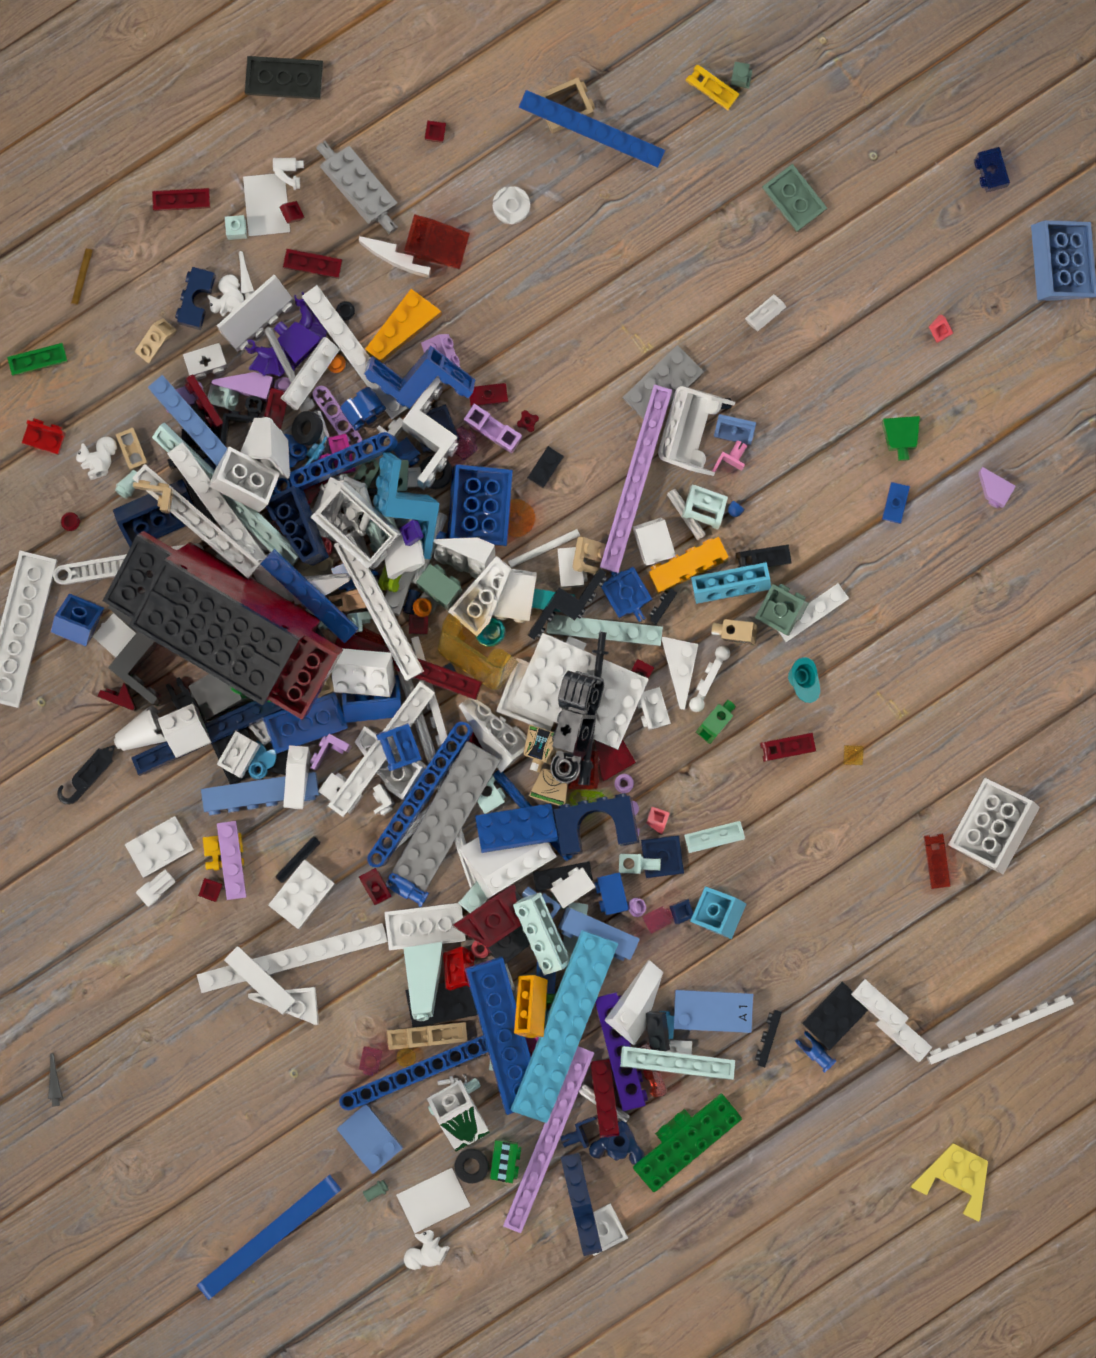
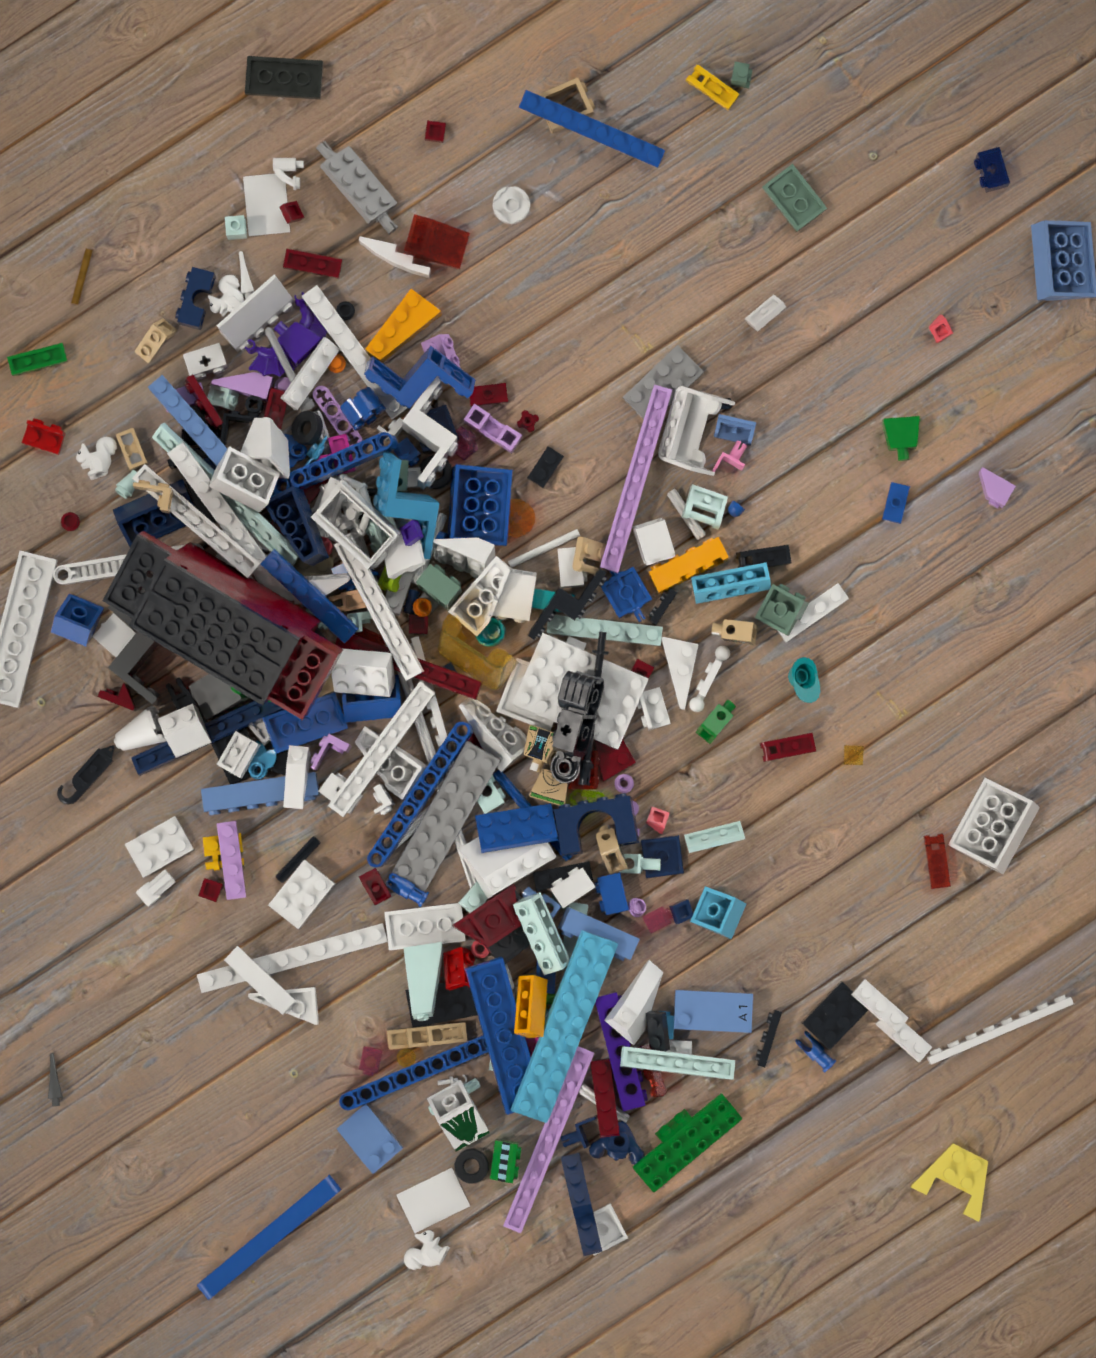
dark red plate [152,188,211,211] -> none
sand green beam [354,459,379,490] -> none
sand green pin [363,1180,389,1202] -> none
blue plate [376,723,422,771] -> none
none -> tan torso [596,825,628,875]

